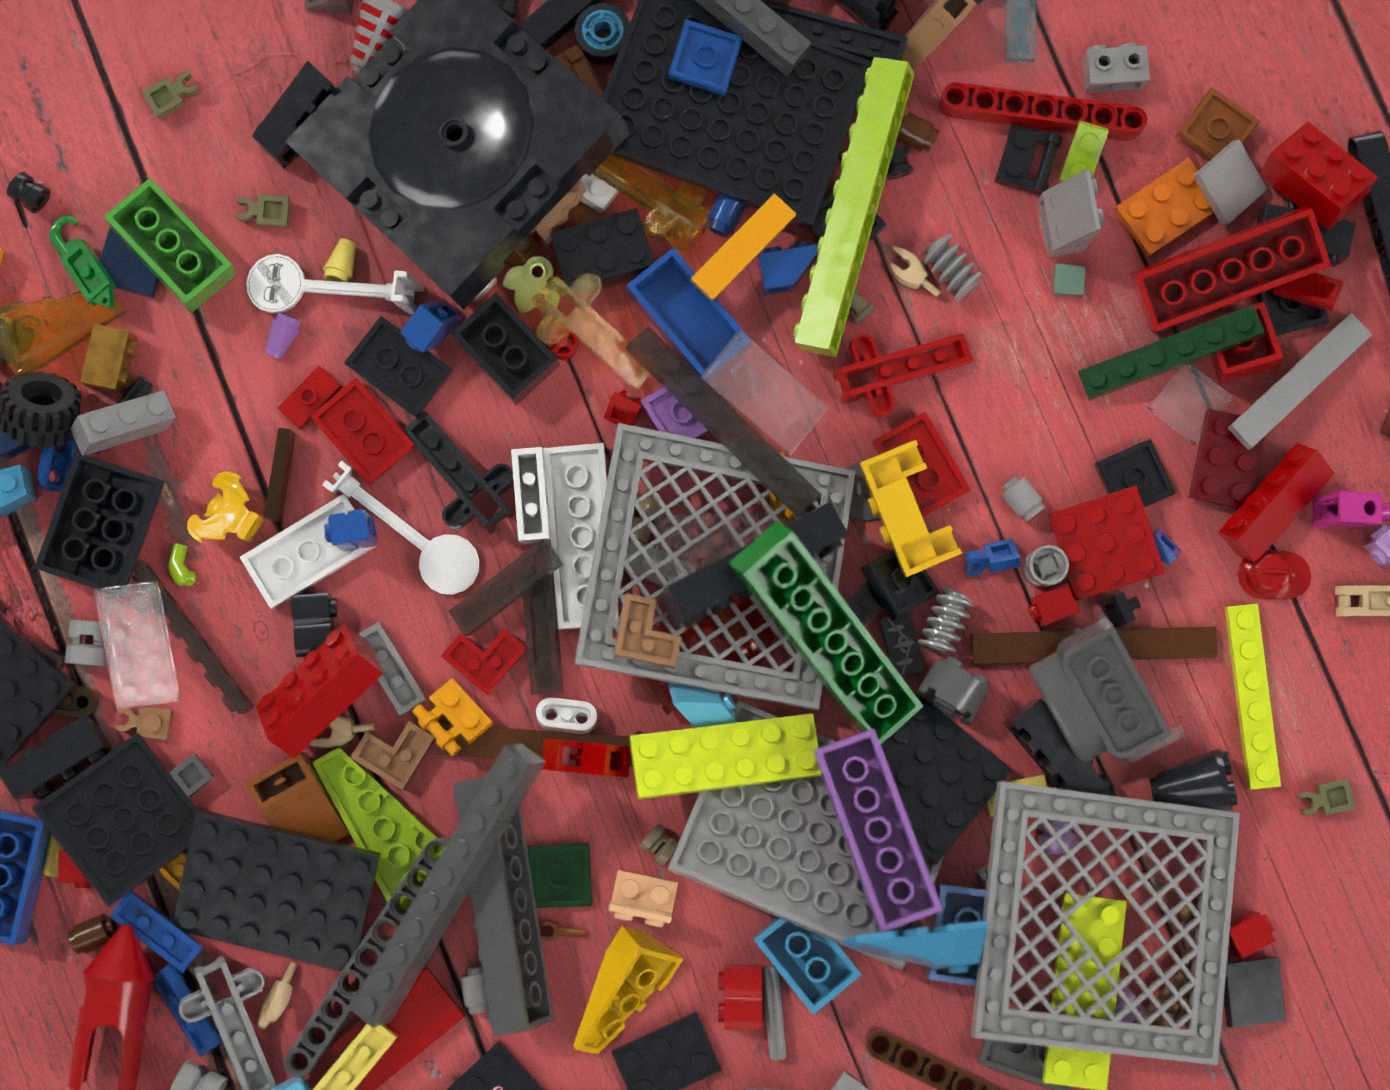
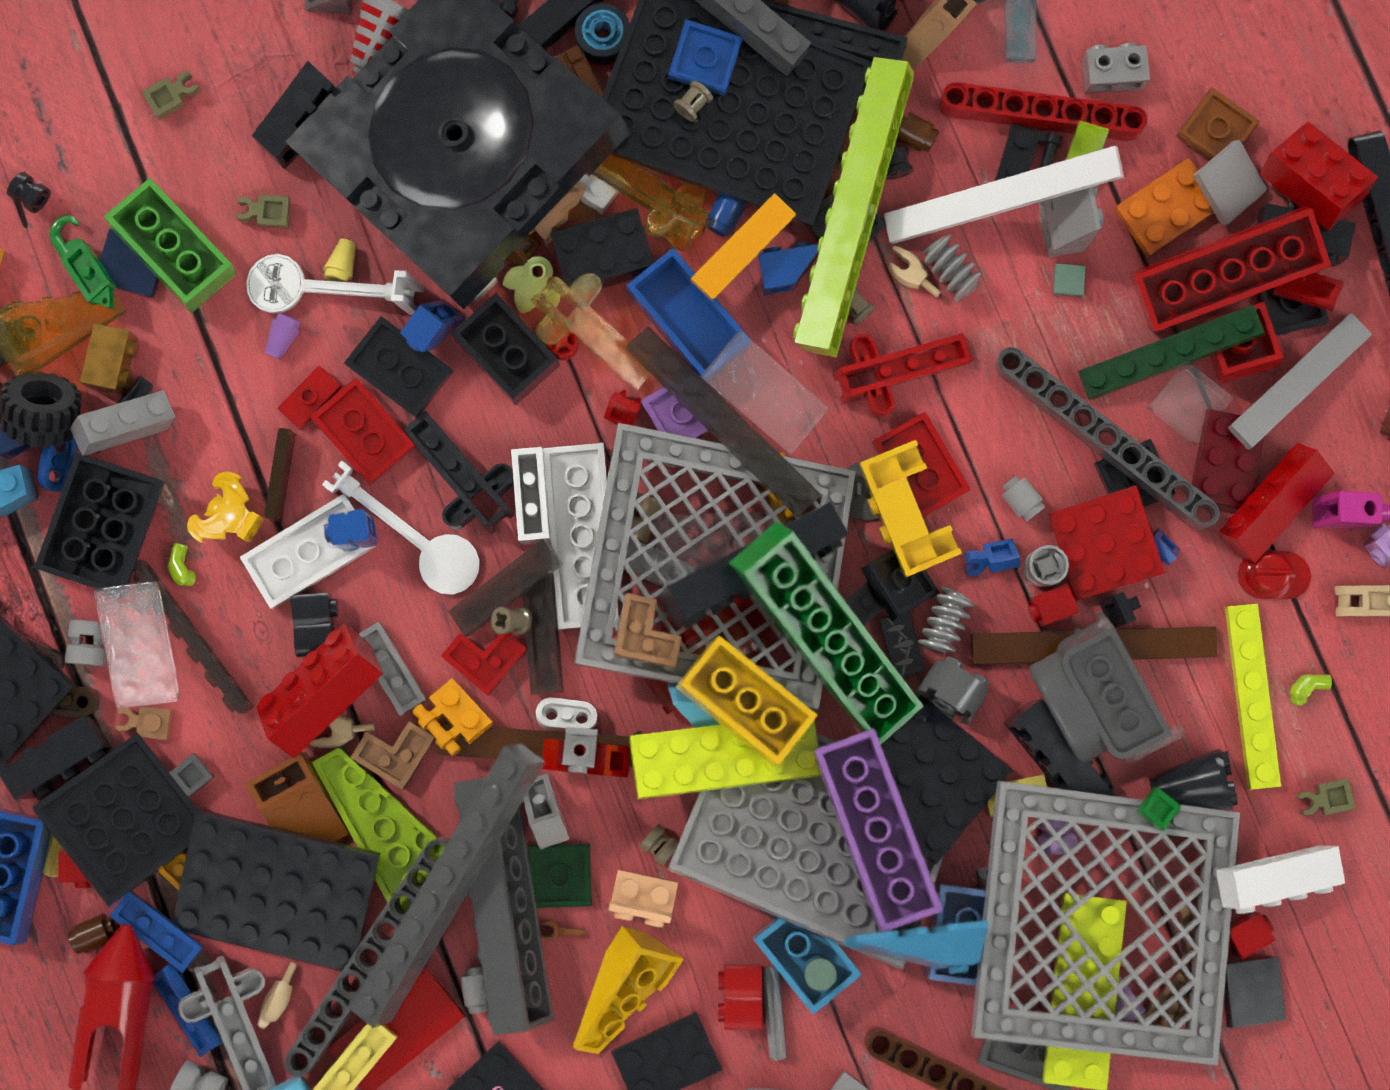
none -> dark tan bush [491,607,532,634]
none -> light grey slope [523,773,570,850]
none -> light grey brick [562,727,598,773]
none -> dark tan bush [673,80,713,122]
none -> yellow brick [675,636,817,766]
none -> sand green tile [804,958,836,991]
none -> white tile [884,146,1124,244]
none -> dark grey beam [996,347,1220,531]
none -> green tile [1136,787,1182,831]
none -> white brick [1216,845,1345,914]
none -> lime arm [1290,674,1332,706]

